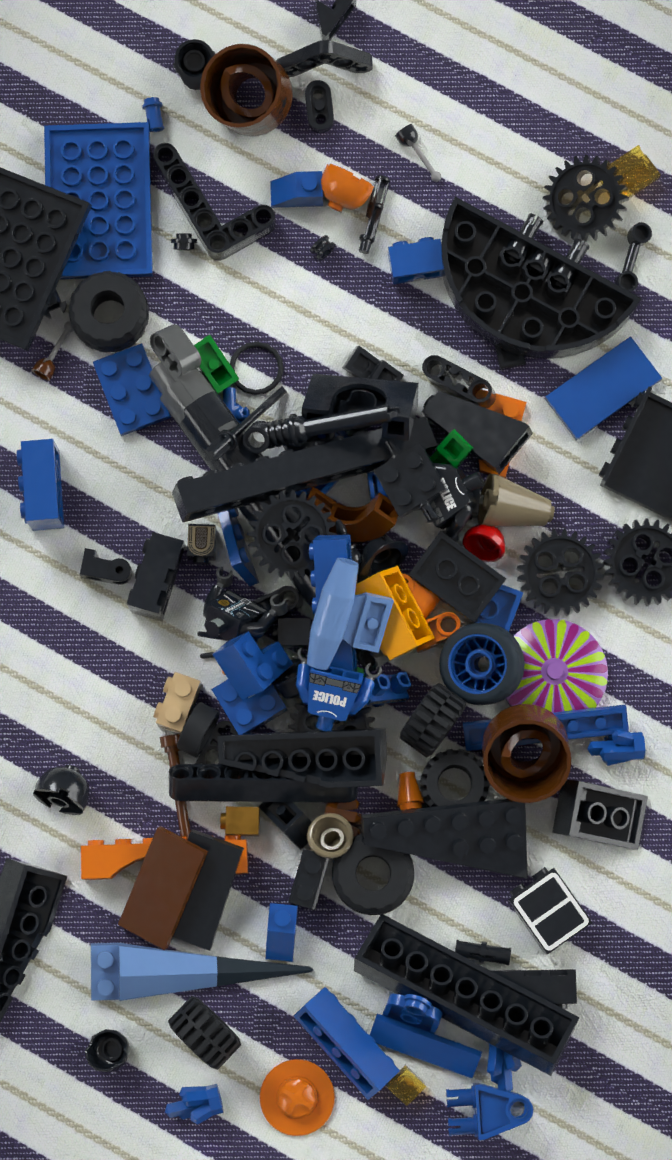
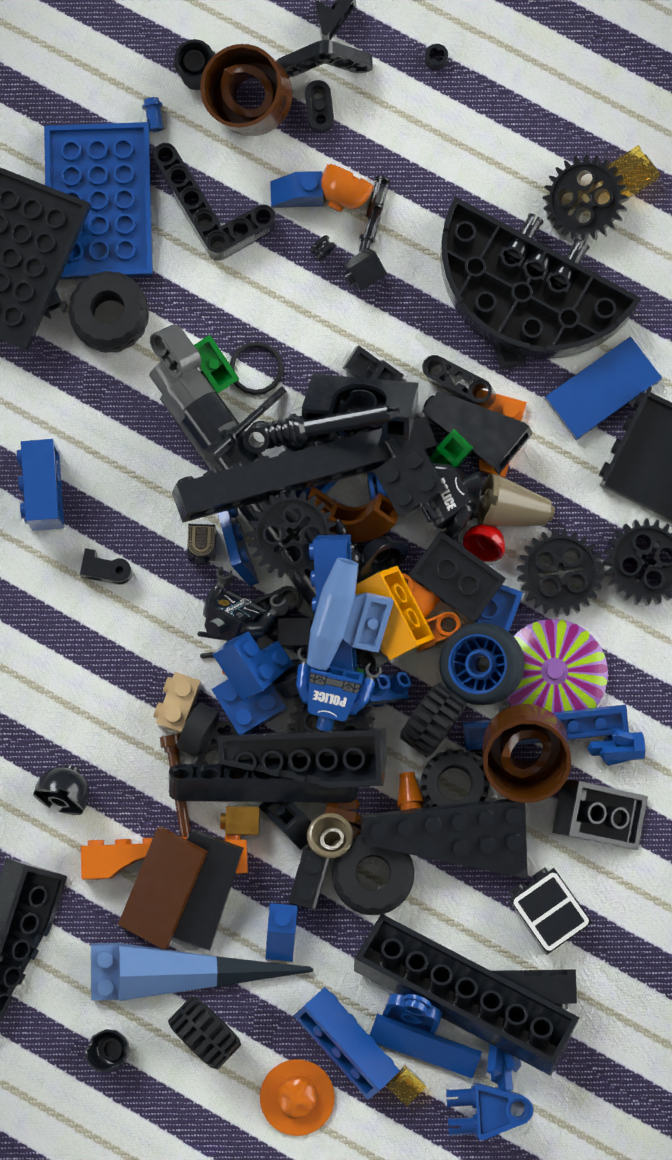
hinge [32,321,73,381] -> none
blue plate [93,343,171,436] -> none
black wedge [127,532,186,622] -> none
blue rock [165,1084,224,1125] -> none
black plate [171,233,197,250] -> none
blue arm [223,387,250,423] -> none
blue brick [388,237,443,285] -> none
hinge [395,124,441,182] -> none
black pin [455,940,511,966] -> none
black bar [614,222,652,292] -> none
none -> black brick [341,248,387,291]
none -> black bush [425,44,448,70]

